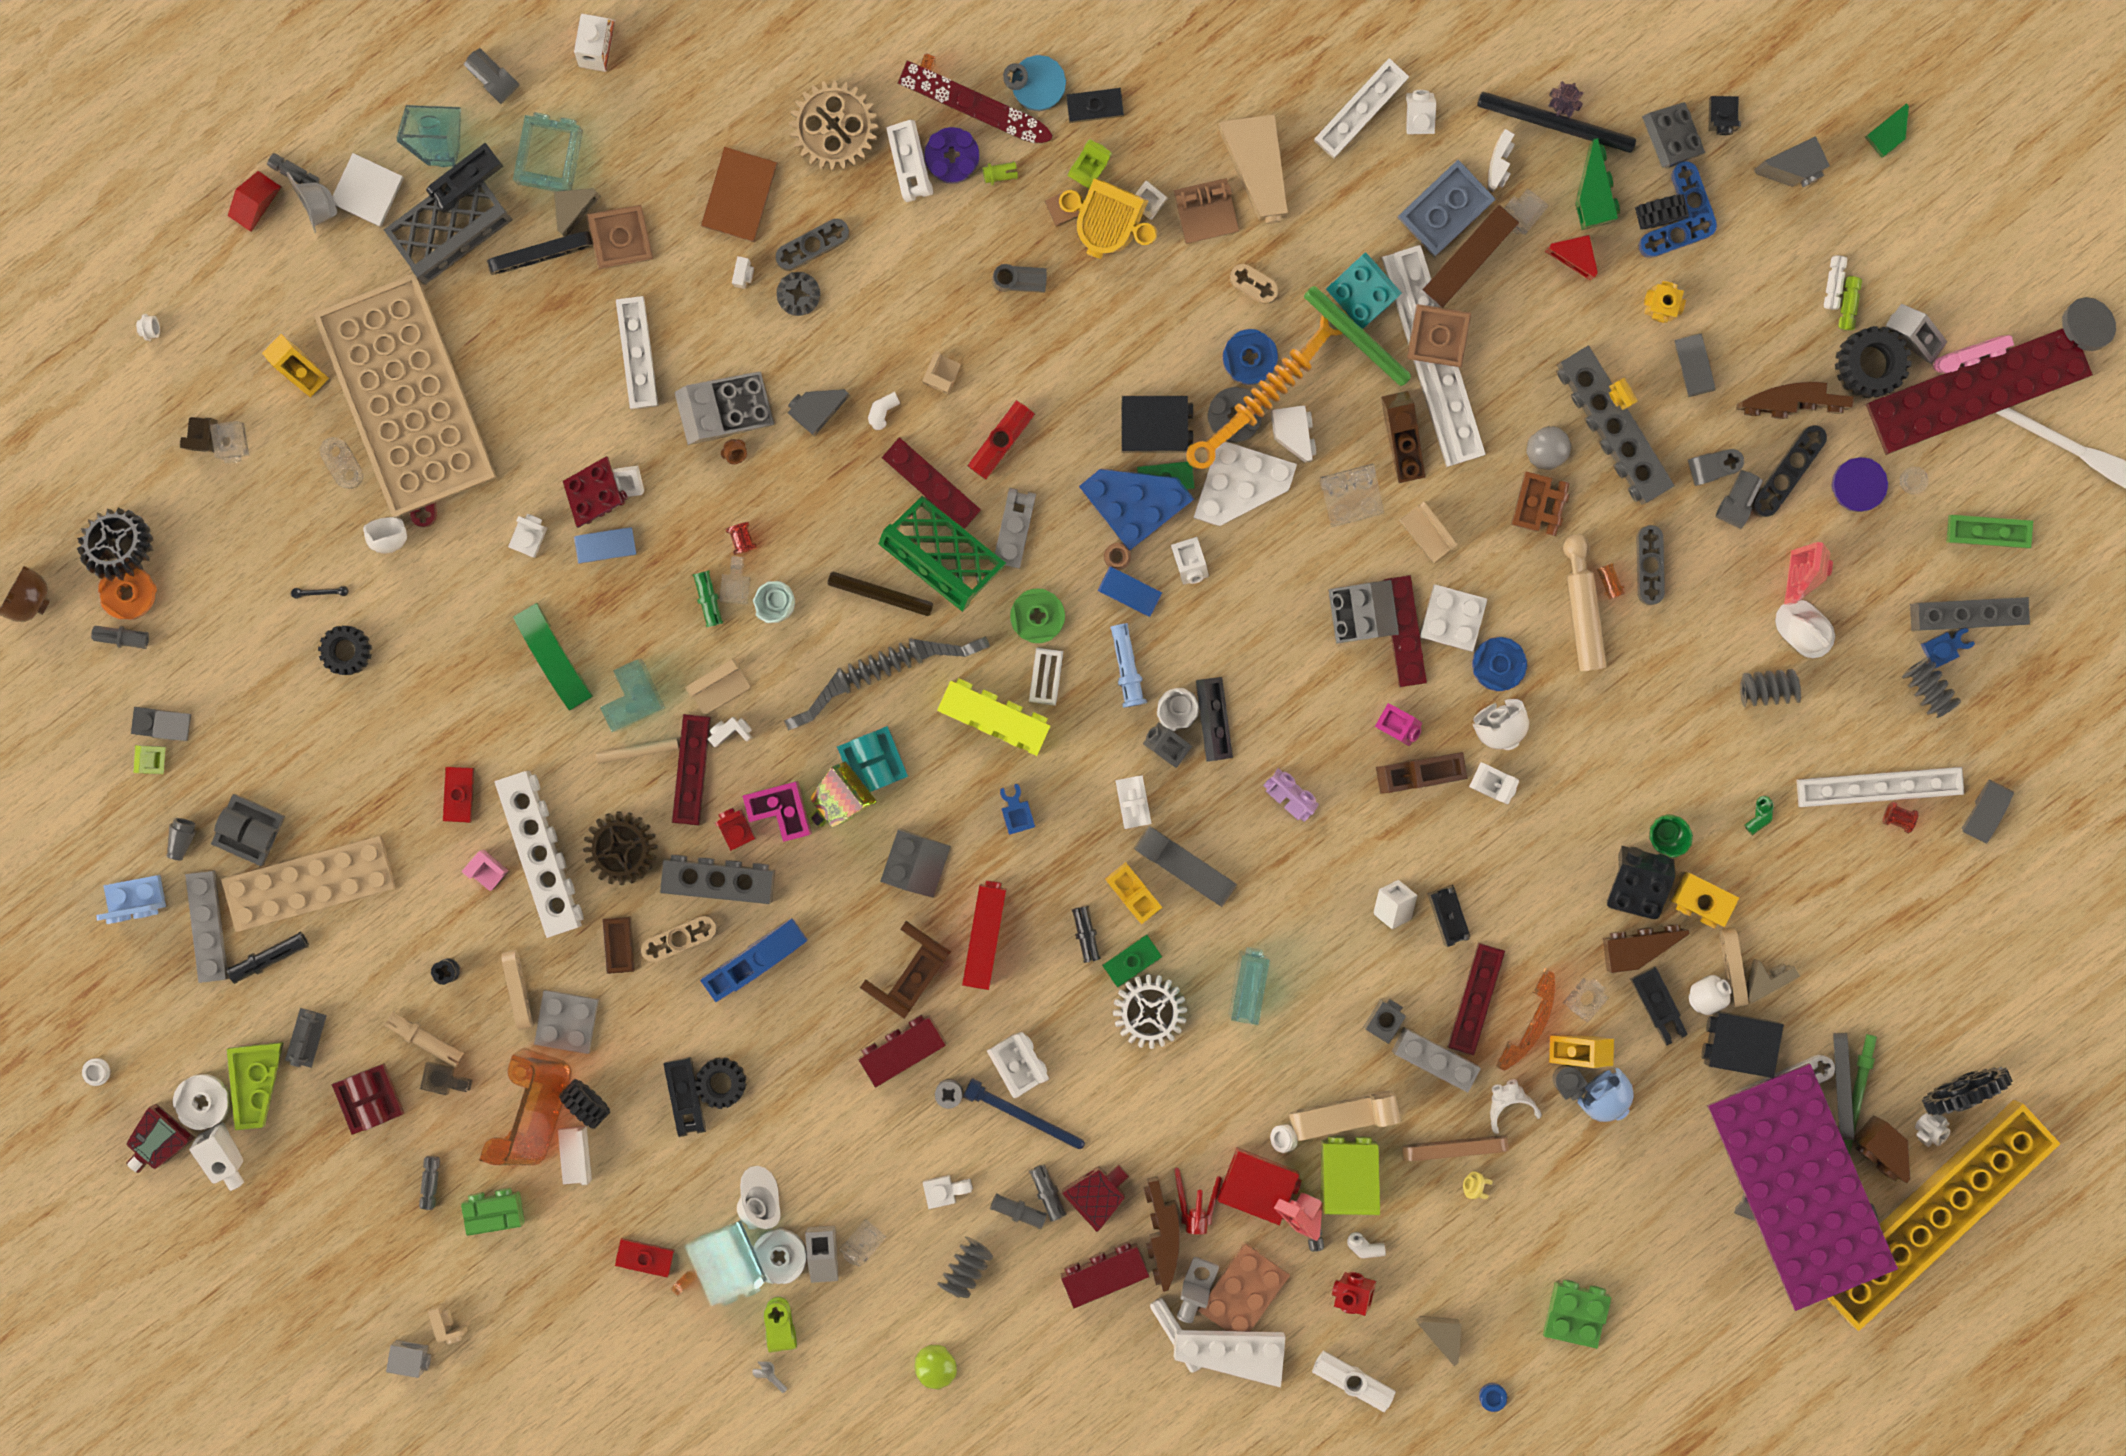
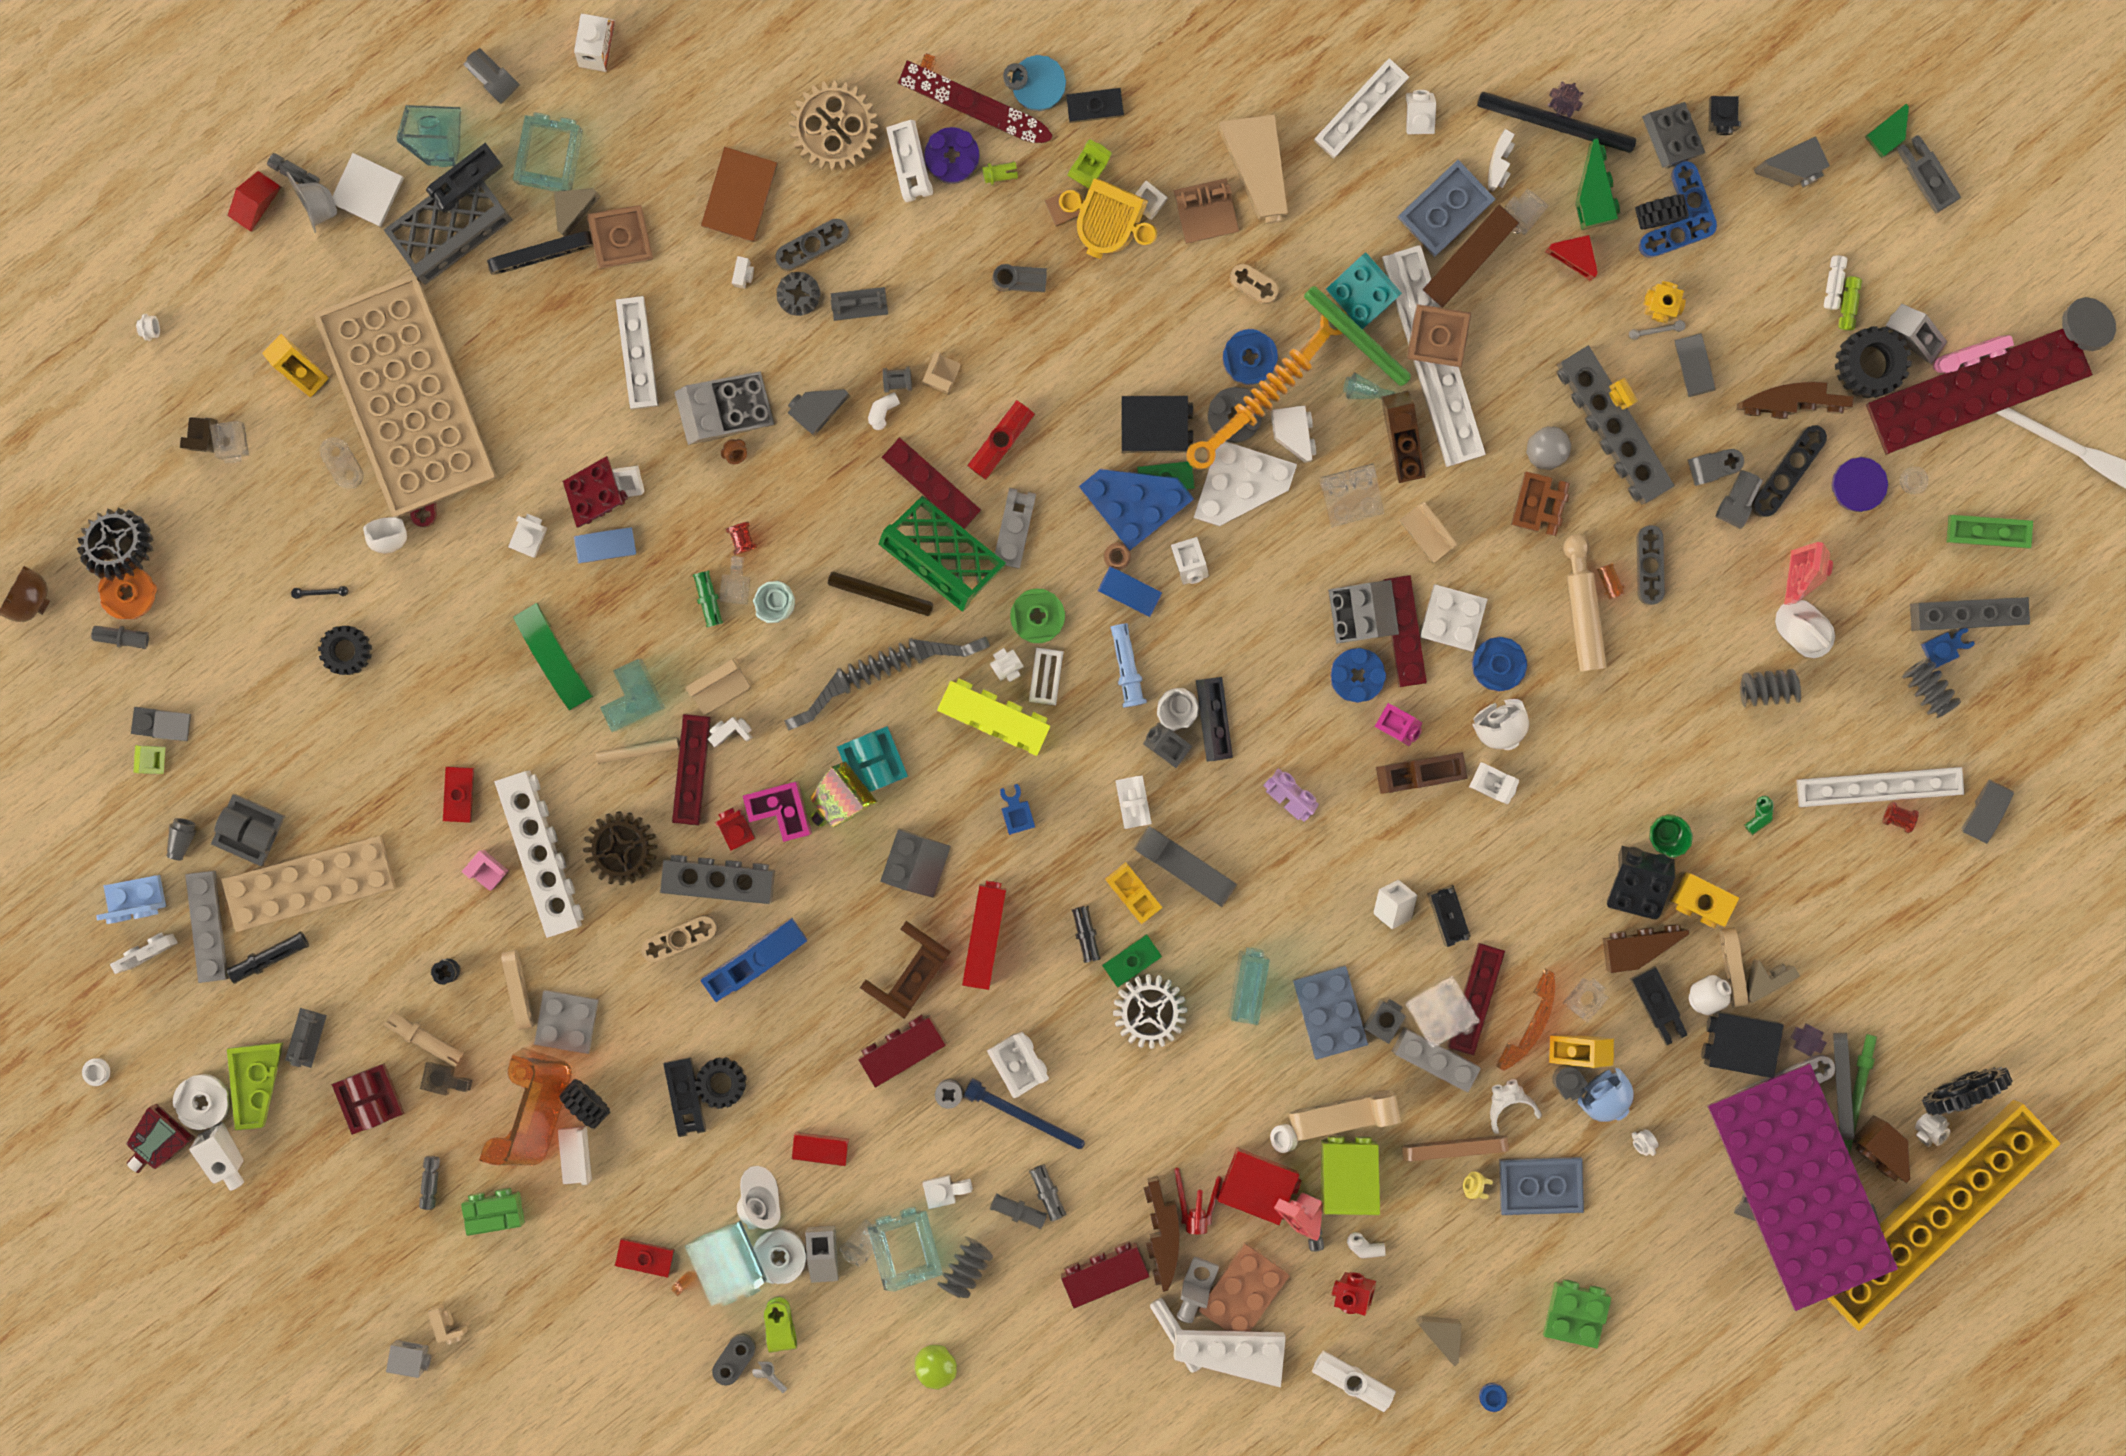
reddish brown tile [602,917,635,974] -> none
dark red torso [1062,1165,1130,1232] -> none
none -> white wing [110,932,178,974]
none -> dark grey plate [712,1334,756,1386]
none -> red slope [792,1132,849,1166]
none -> dark grey hinge [831,287,888,321]
none -> clear light blue window [867,1207,943,1292]
none -> dark grey bush [883,366,912,393]
none -> white gear [990,648,1024,682]
none -> sand blue plate [1293,965,1368,1060]
none -> blue plate [1330,648,1386,703]
none -> clear light blue cone [1343,372,1395,399]
none -> clear hinge [1405,976,1480,1049]
none -> sand blue tile [1499,1157,1584,1215]
none -> light grey hinge [1629,320,1685,340]
none -> white plate [1632,1129,1658,1156]
none -> gear [1790,1023,1827,1057]
none -> dark grey hinge [1897,135,1961,214]

